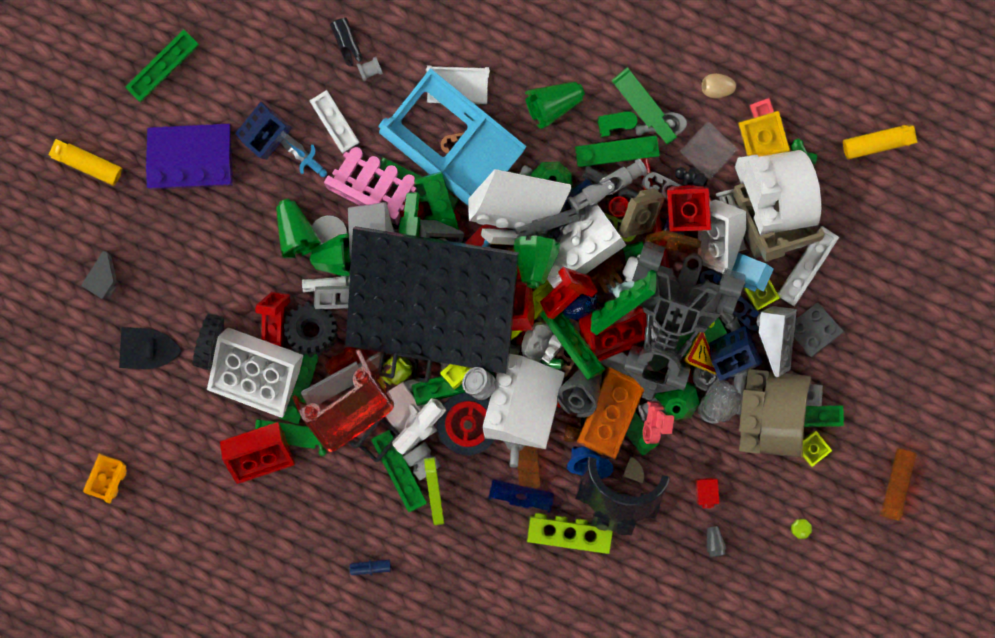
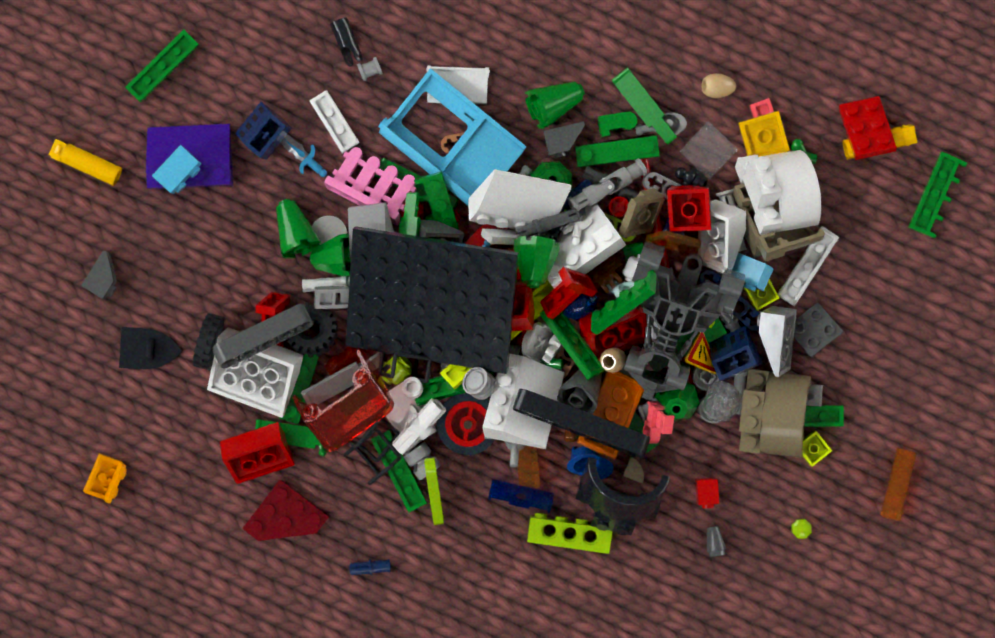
none -> medium azure brick [152,145,202,194]
none -> dark grey beam [212,304,314,368]
none -> dark red plate [242,479,329,541]
none -> black piece [343,427,402,485]
none -> white tile [402,377,423,399]
none -> black beam [513,389,650,458]
none -> dark grey slope [543,121,585,159]
none -> tan animal [600,348,627,373]
none -> red plate [839,96,897,160]
none -> green hinge [908,152,967,239]

